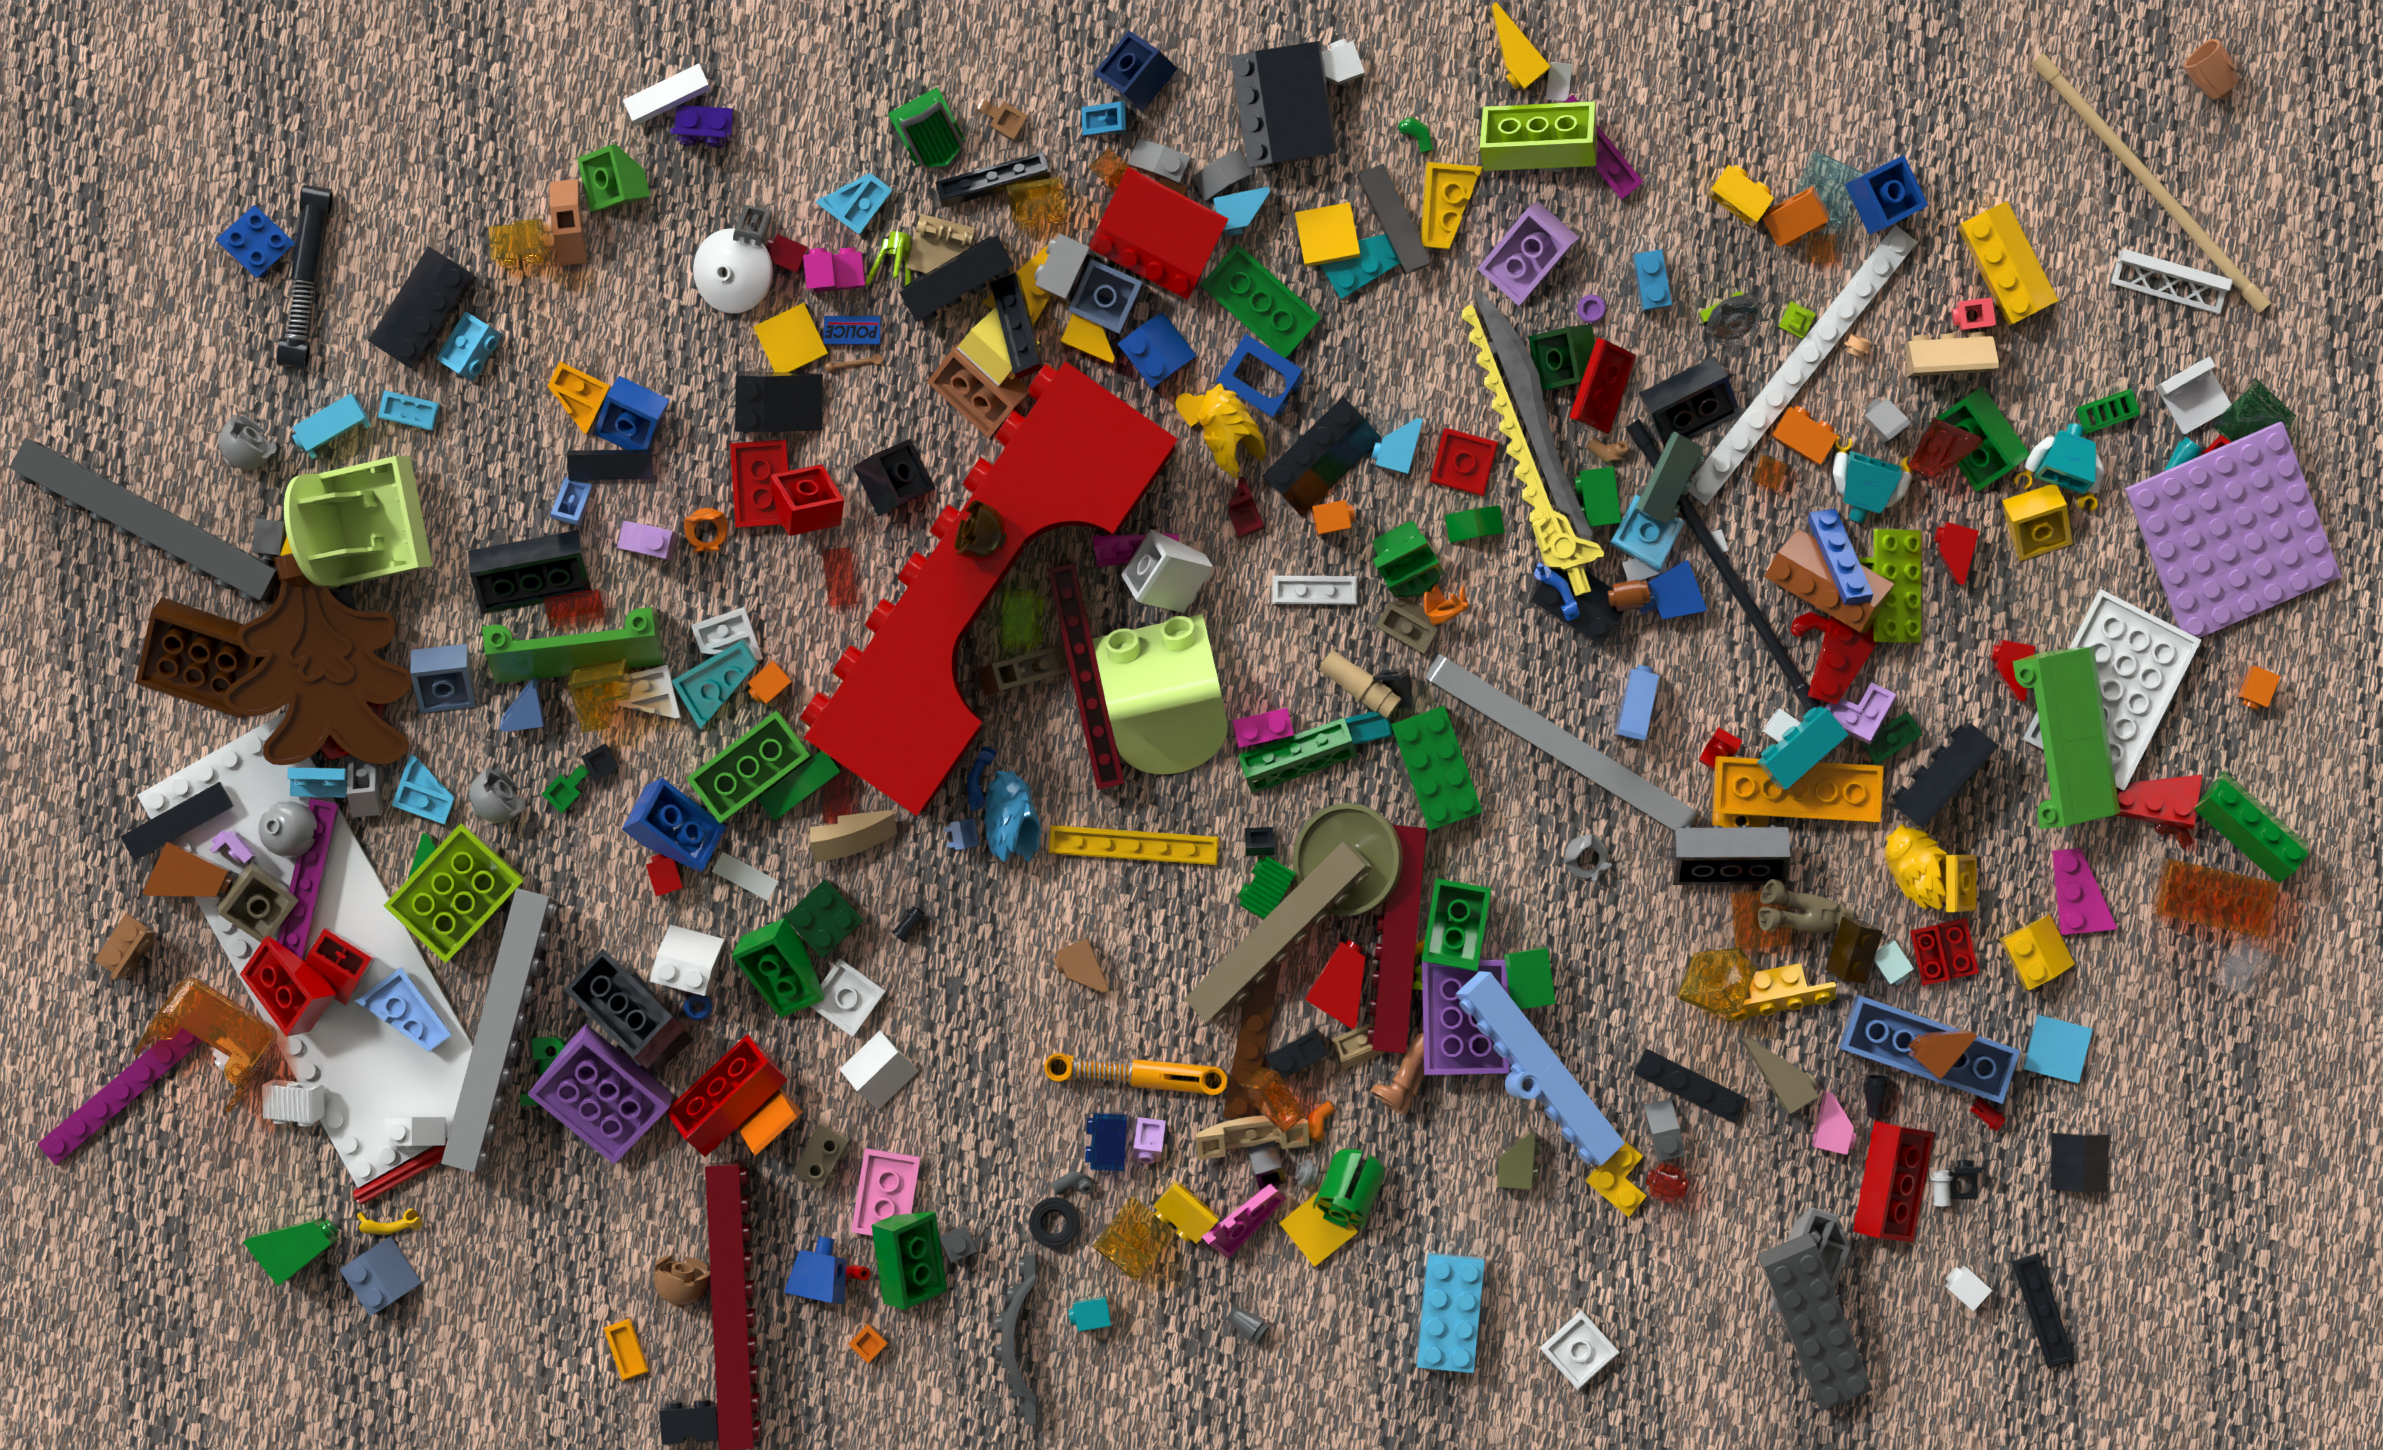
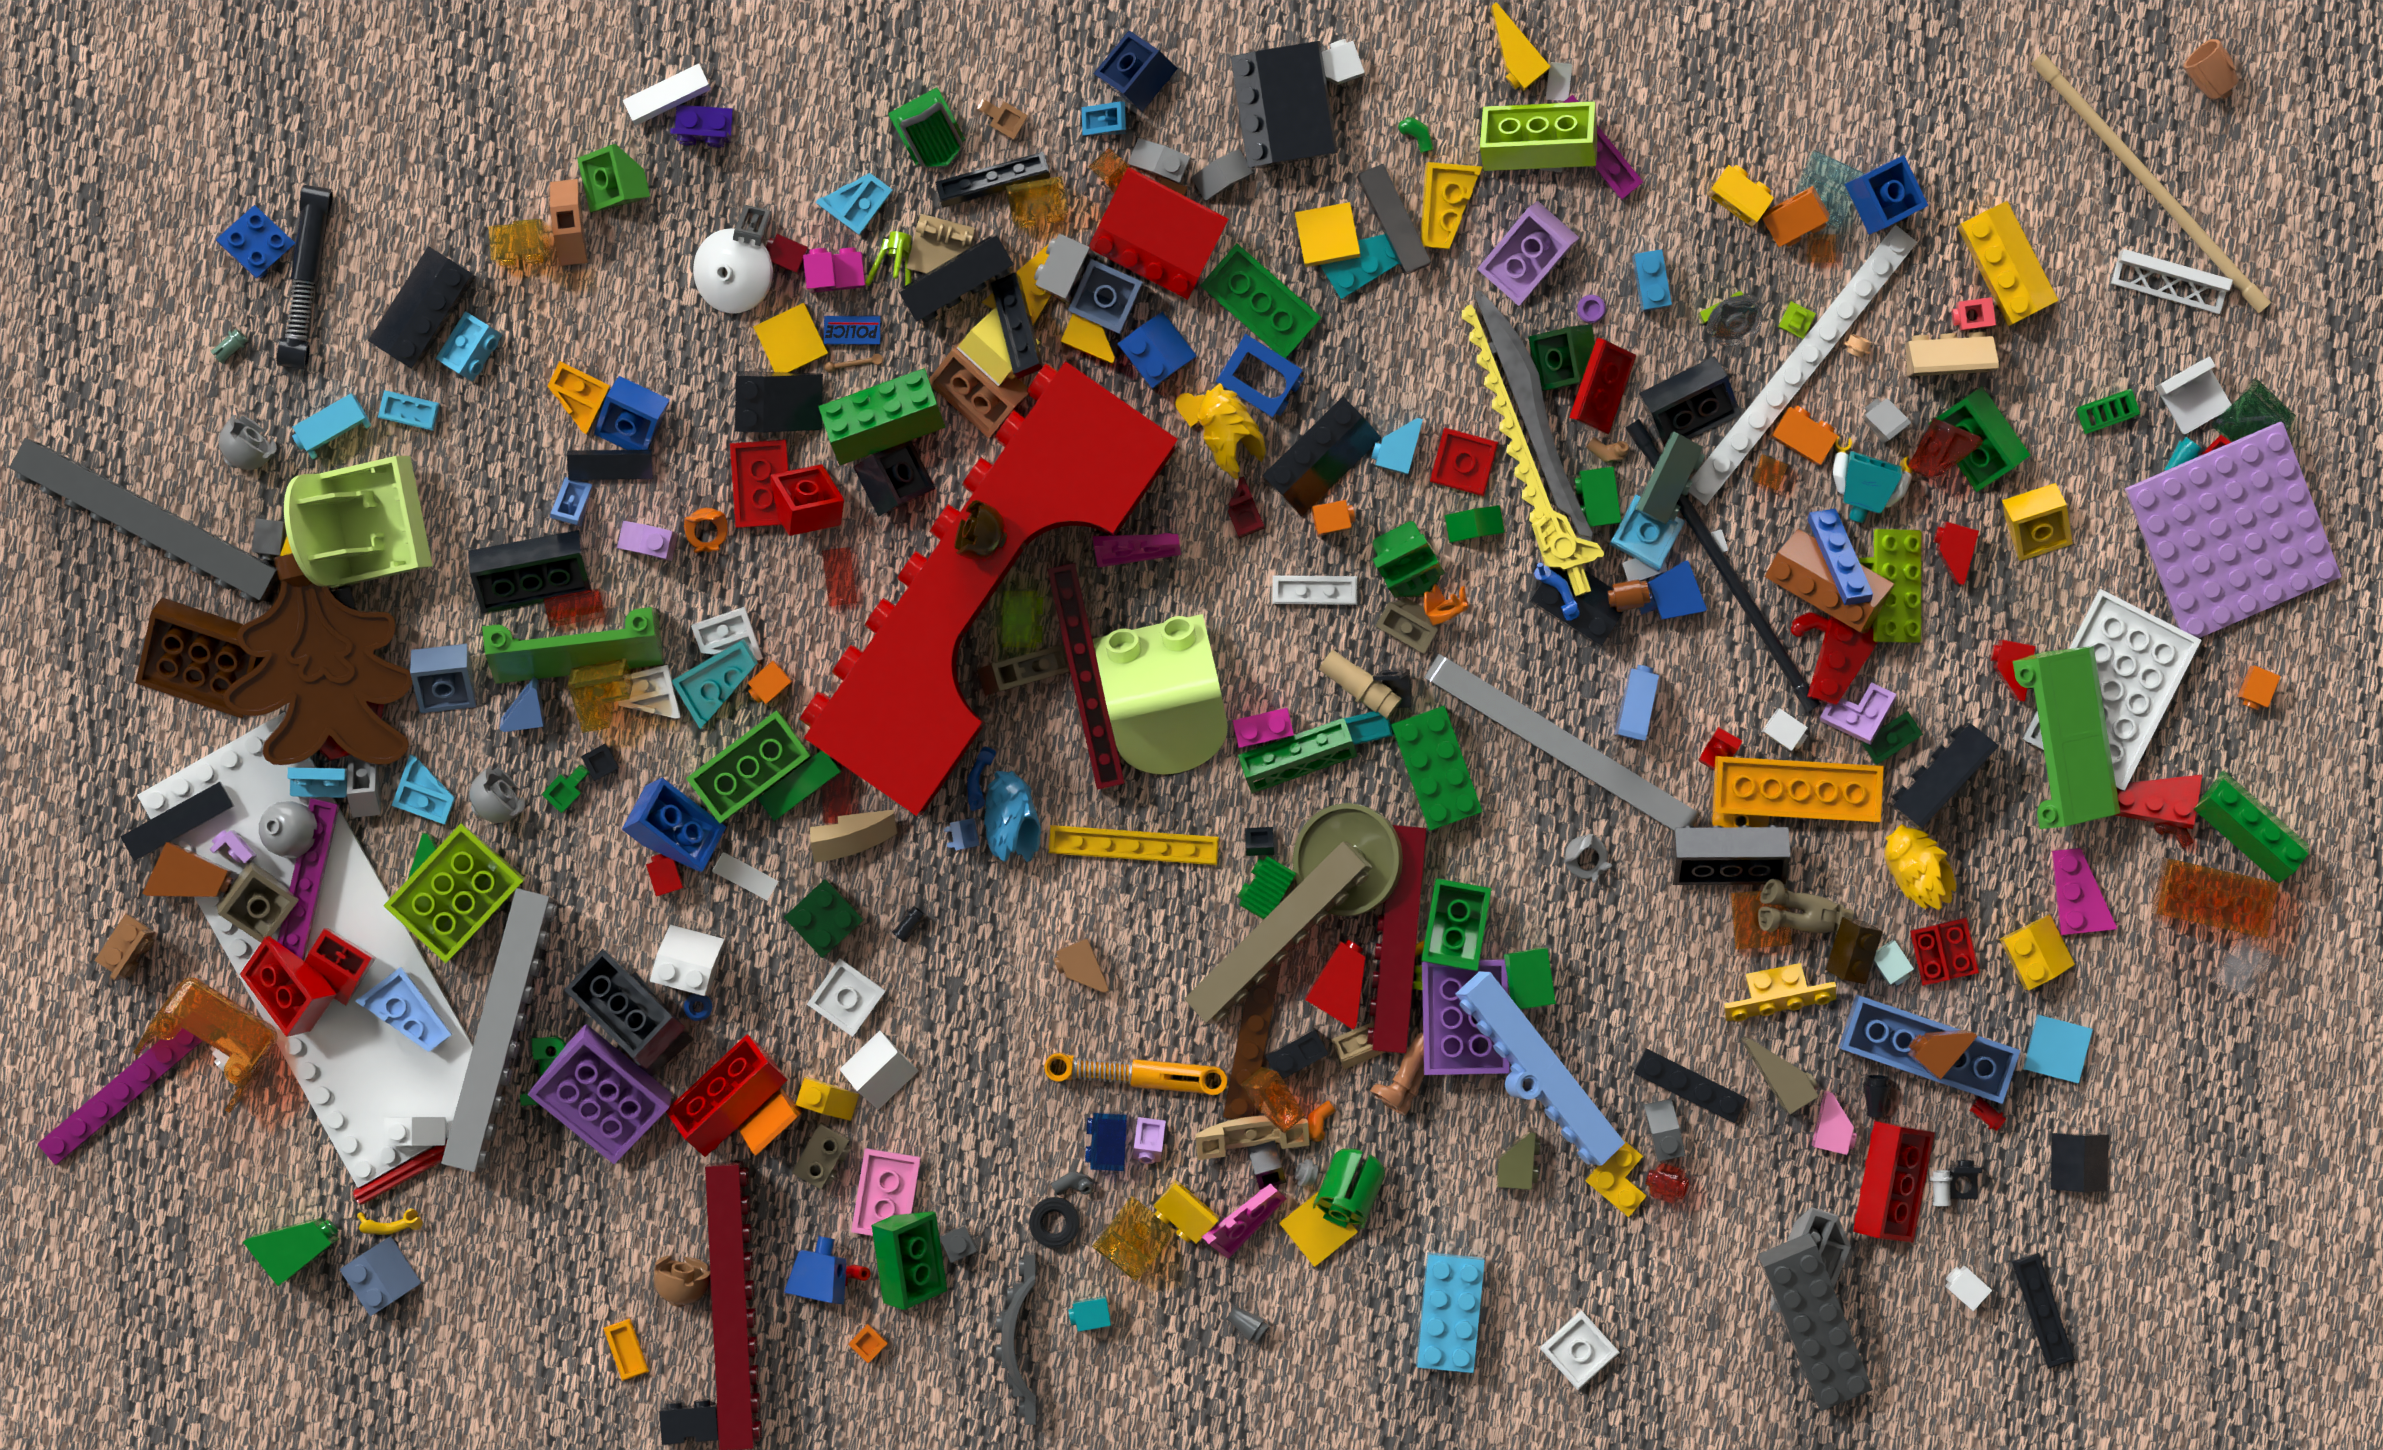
white brick [262,1079,325,1127] -> none
green slope [731,918,825,1018] -> none
white slope [1121,529,1213,613] -> none
medium azure slope [1213,187,1270,237] -> none
clear yellow slope [1677,947,1757,1015] -> none
teal brick [1757,707,1849,790] -> none
yellow tile [1946,855,1977,912] -> none
teal torso [2013,423,2104,511] -> none
none -> sand green pin [211,328,248,364]
none -> yellow slope [795,1076,859,1121]
none -> green brick [819,368,946,466]

